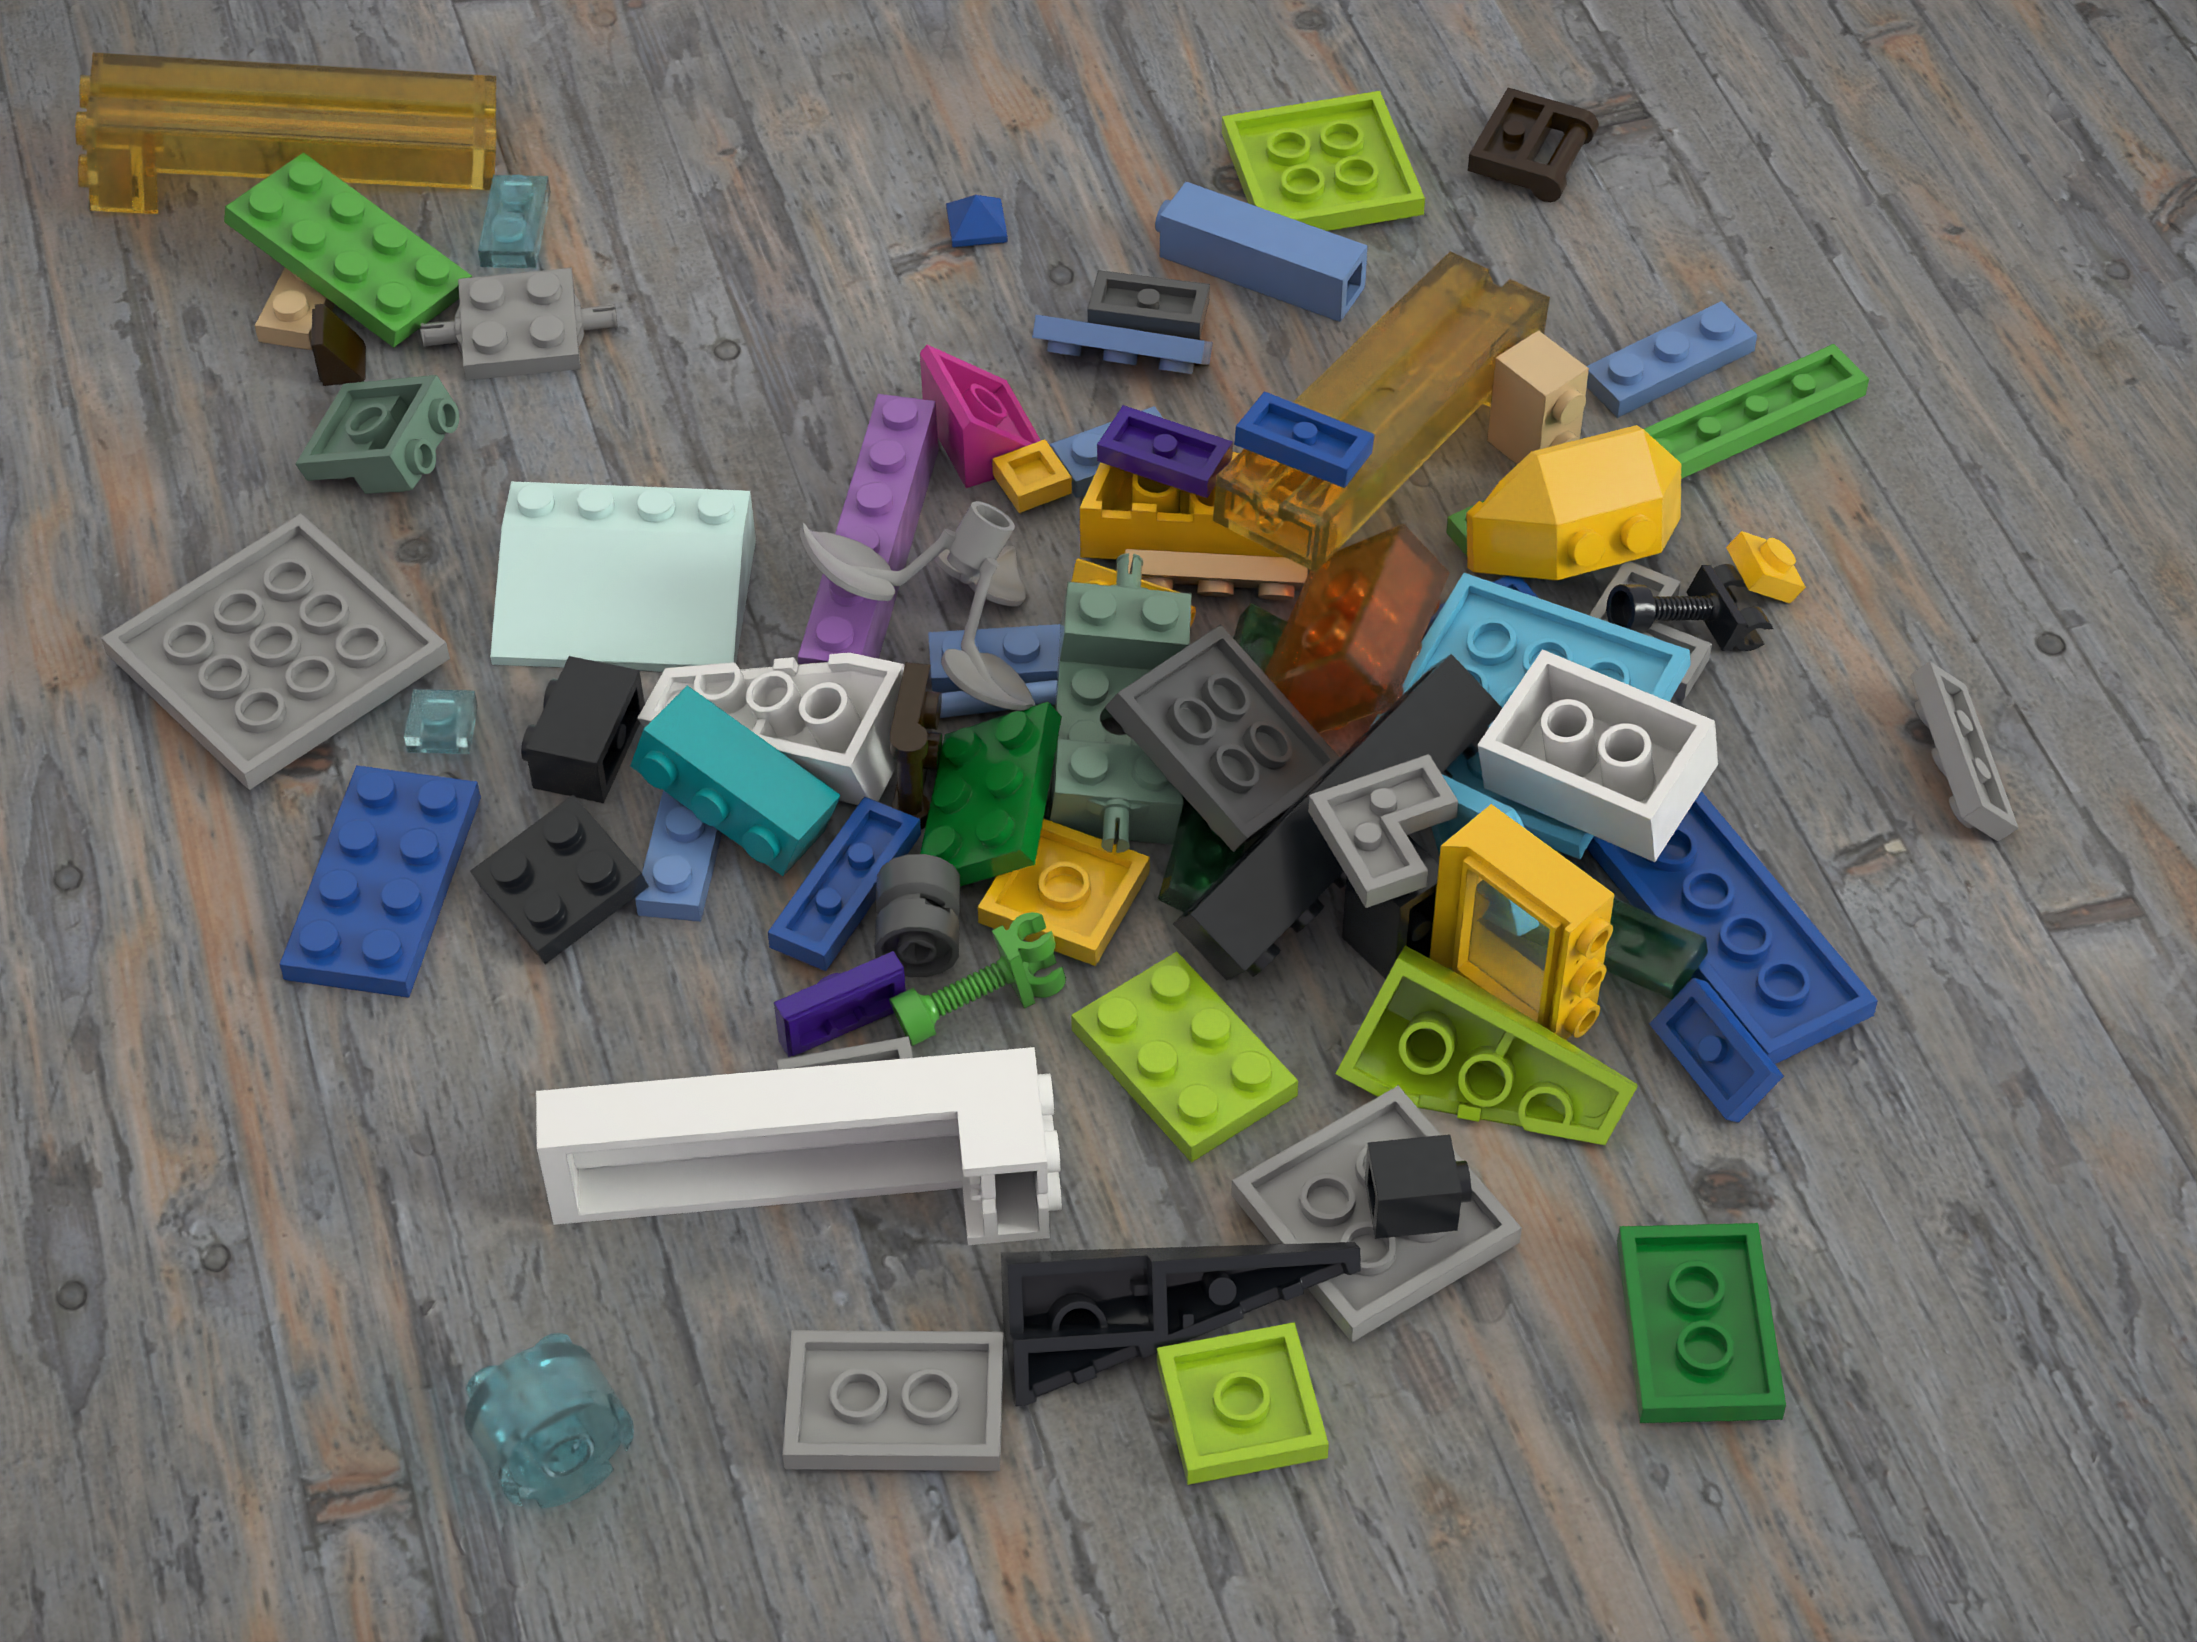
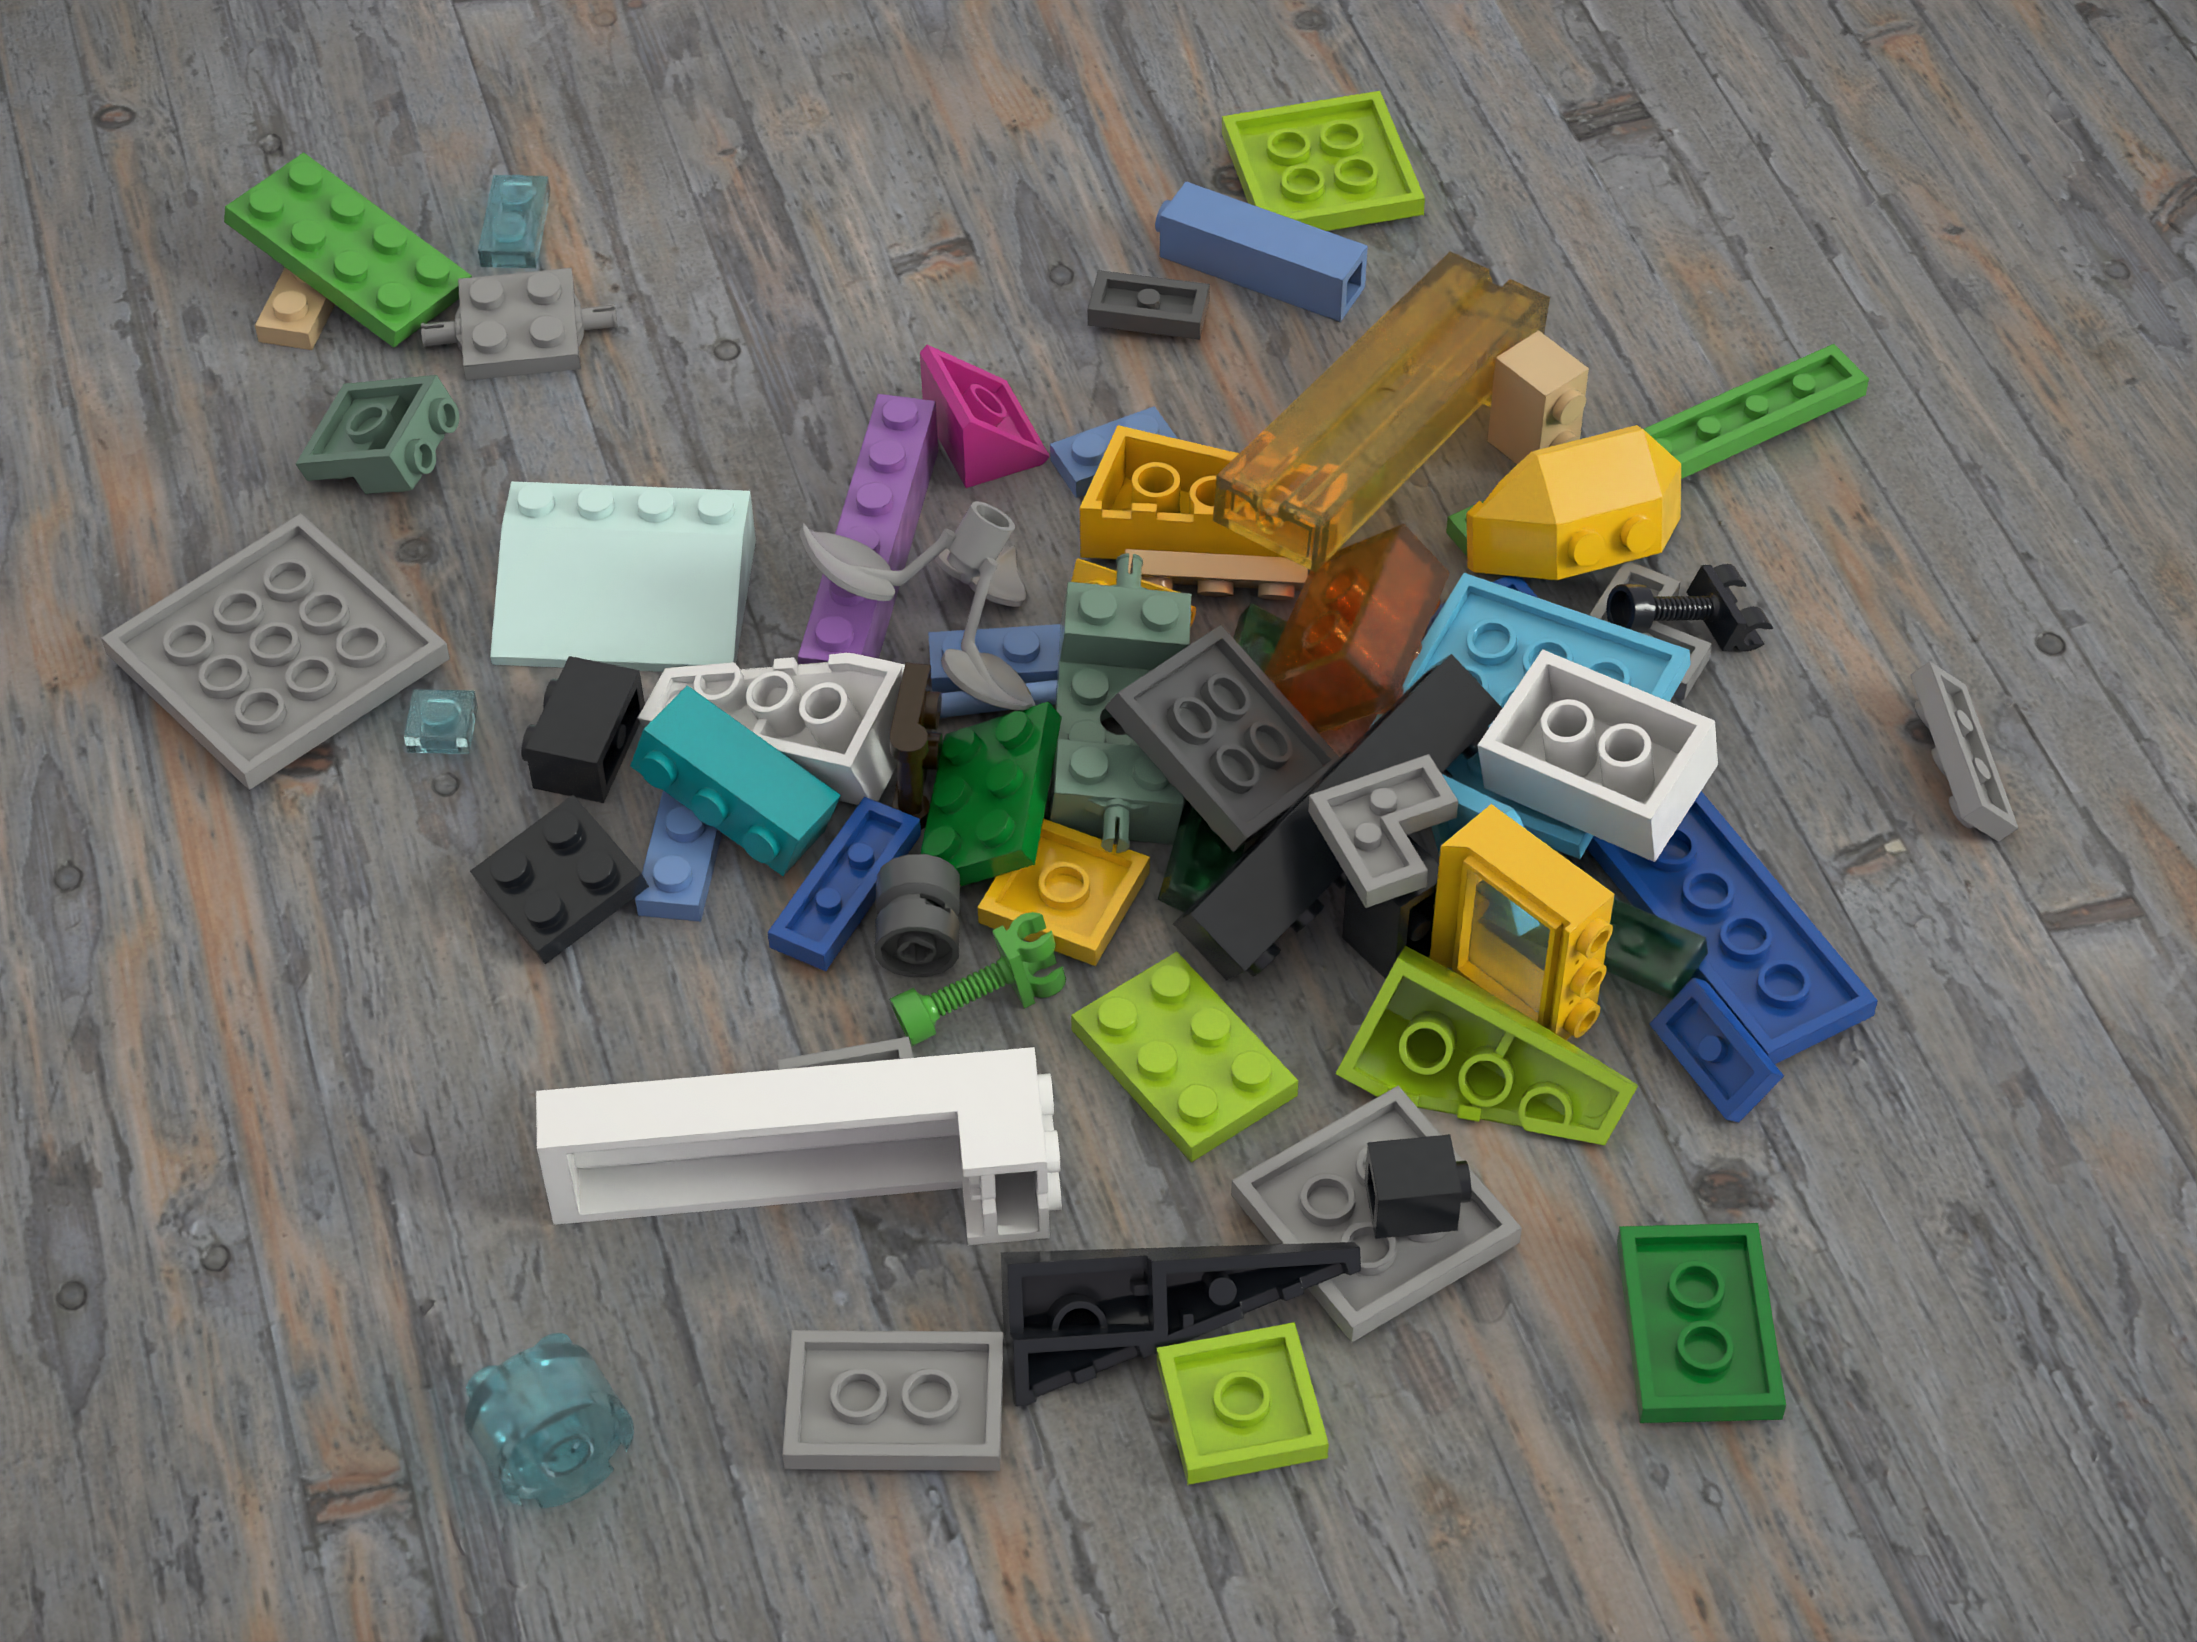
clear yellow brick [75,52,496,214] -> none
blue plate [279,765,481,998] -> none
dark brown slope [311,304,366,386] -> none
dark purple plate [774,951,906,1058] -> none
blue slope [946,195,1008,247] -> none
yellow plate [992,439,1072,513] -> none
medium blue plate [1032,315,1213,374] -> none
dark purple plate [1097,405,1233,498] -> none
blue plate [1234,391,1375,488] -> none
dark brown plate [1468,88,1599,203] -> none
medium blue plate [1586,301,1757,418] -> none
yellow plate [1726,531,1806,603] -> none

